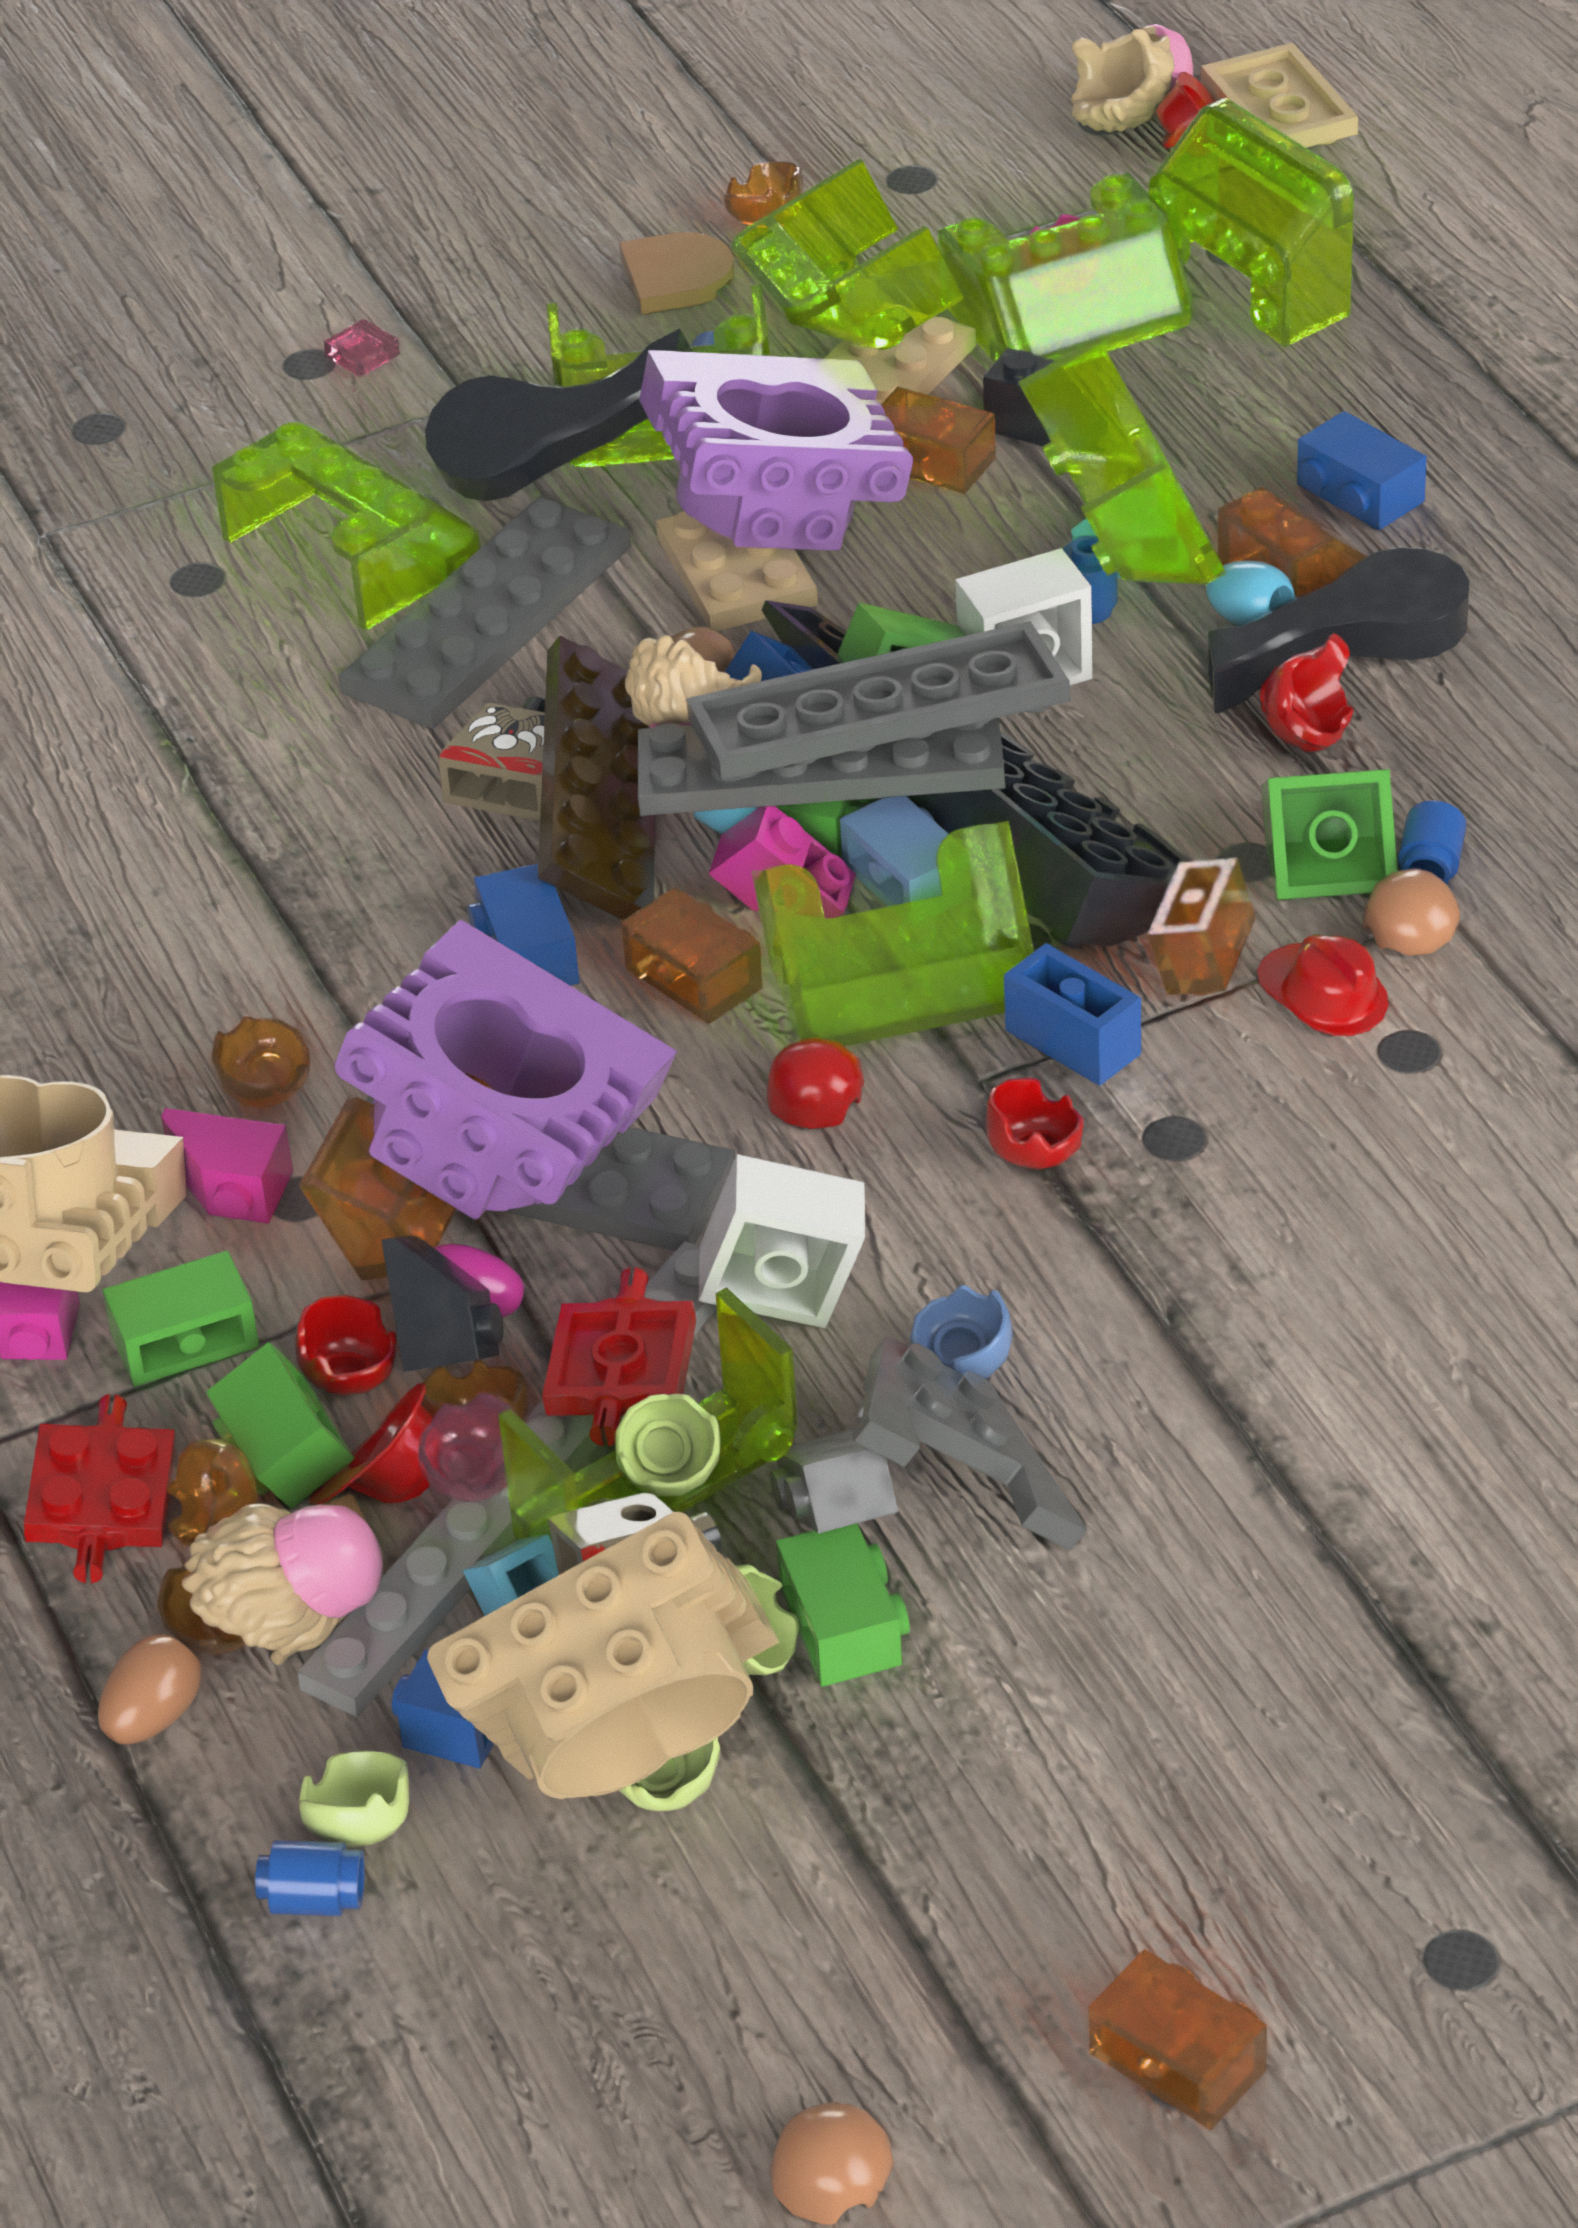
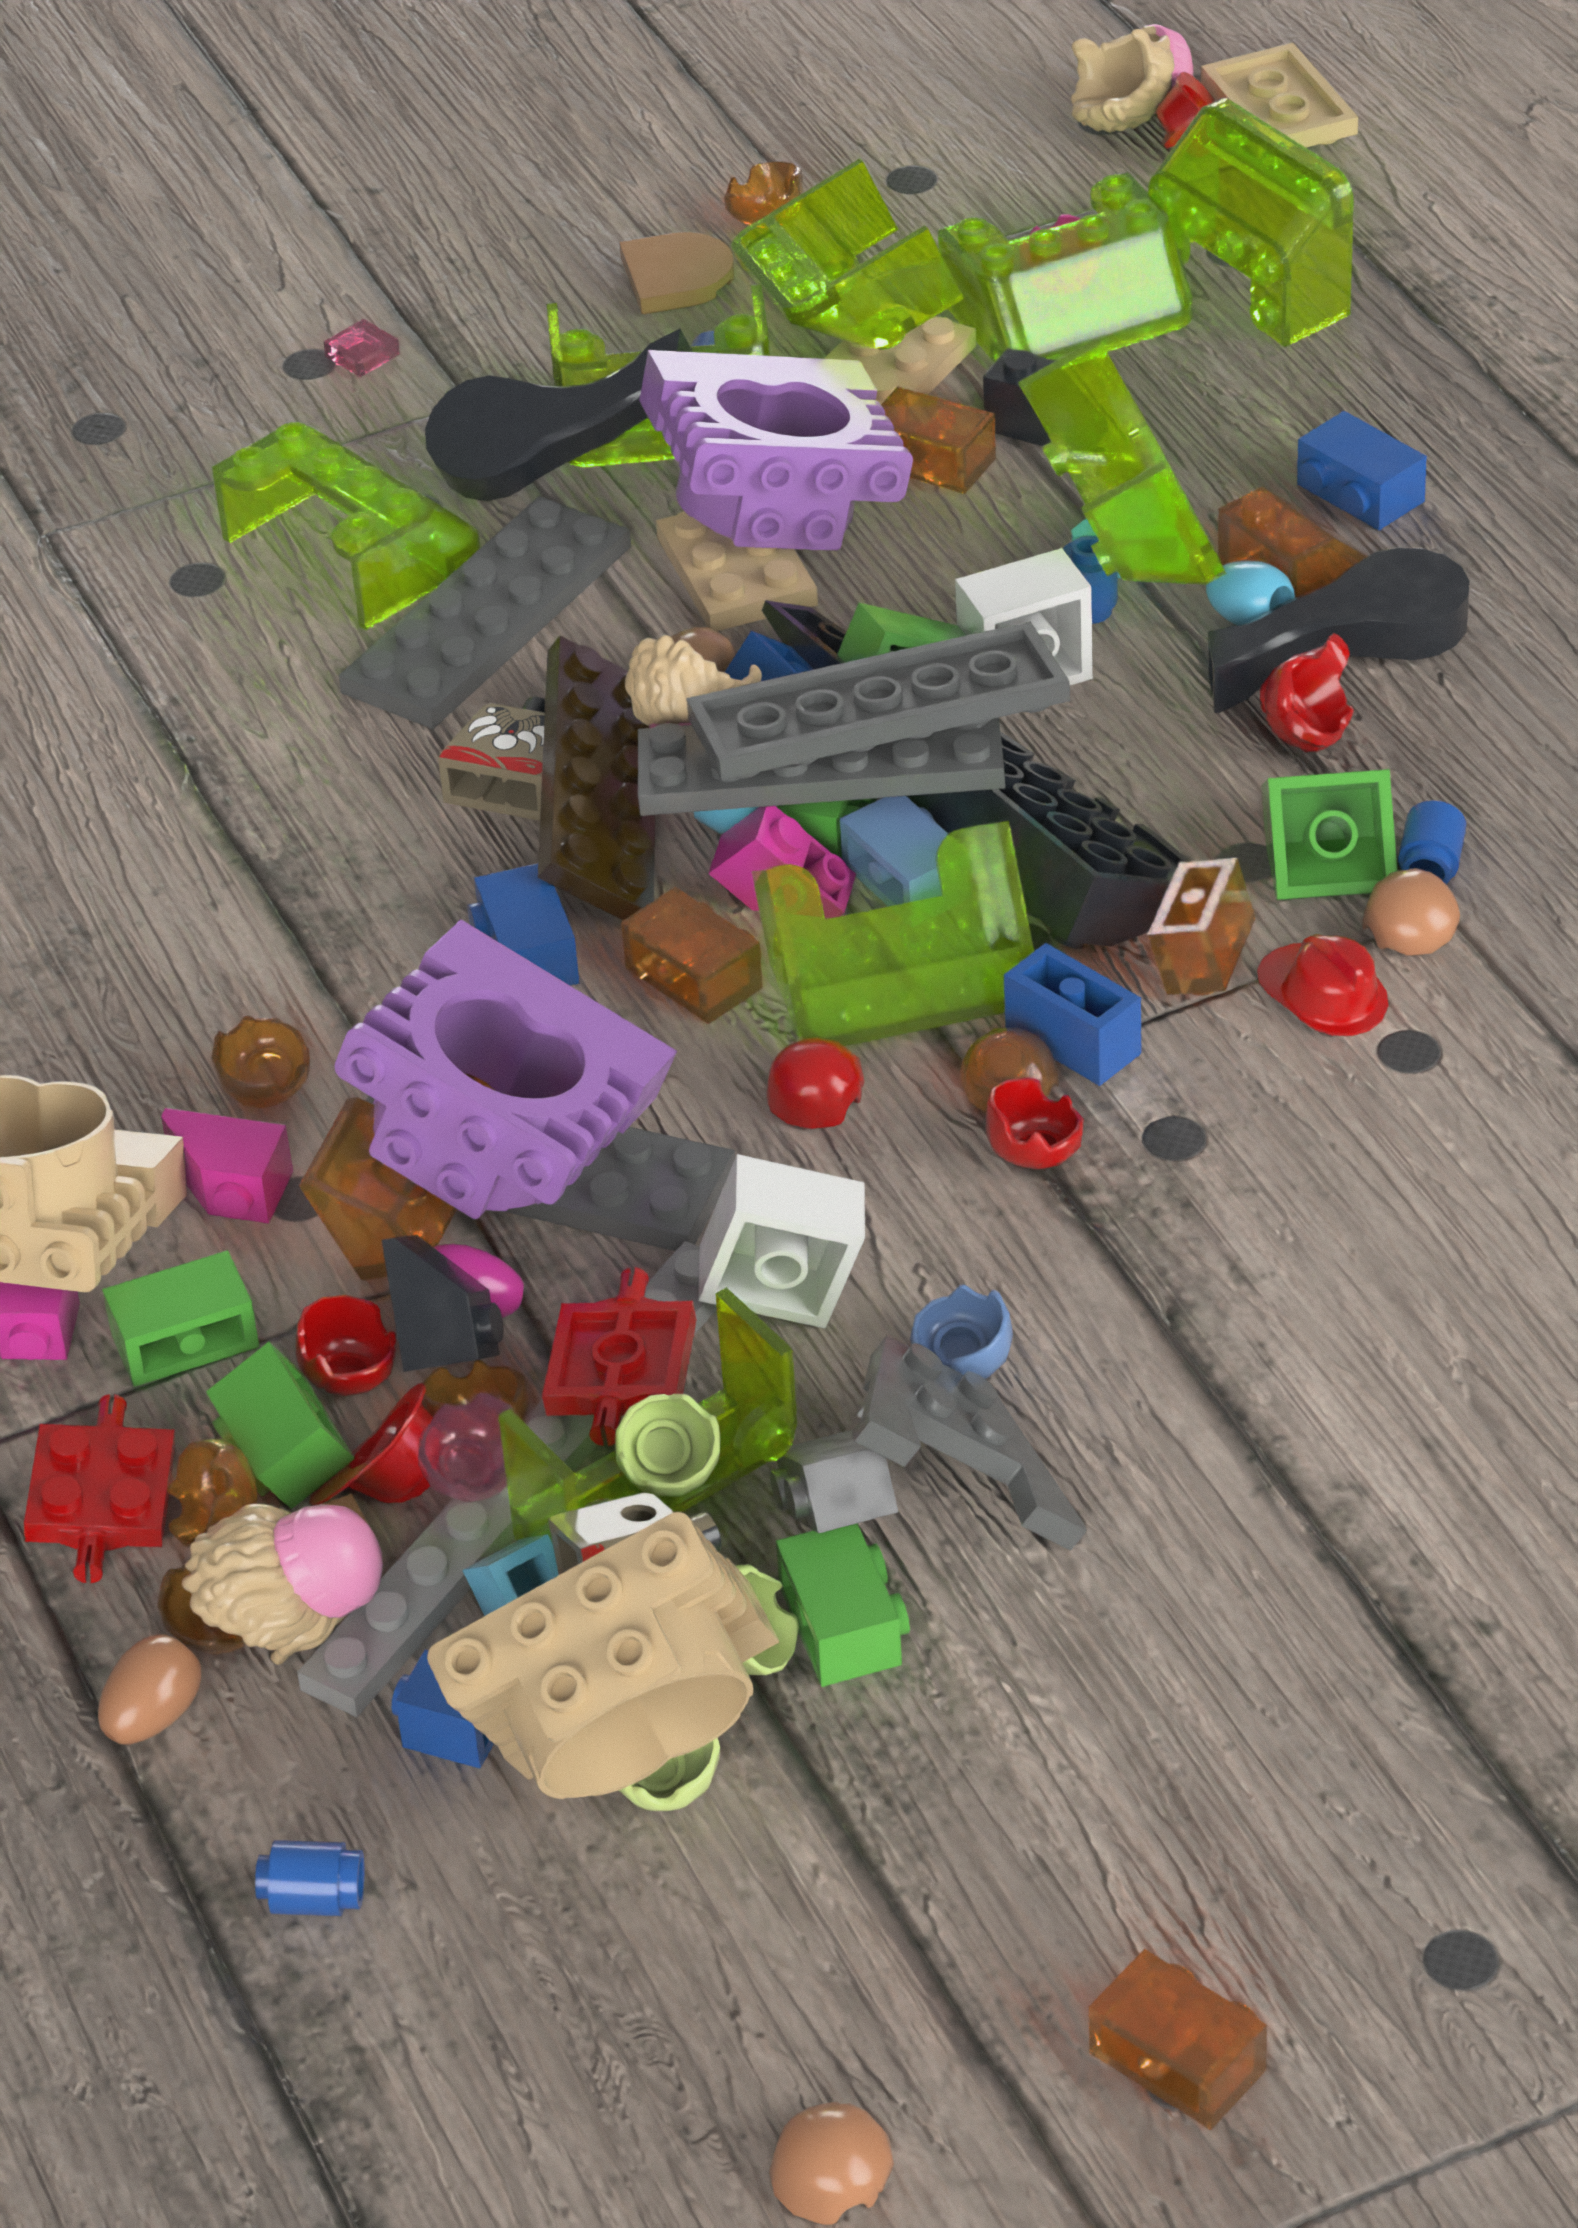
yellowish green hair [299,1750,409,1848] -> none
none -> clear orange hair [960,1028,1059,1113]

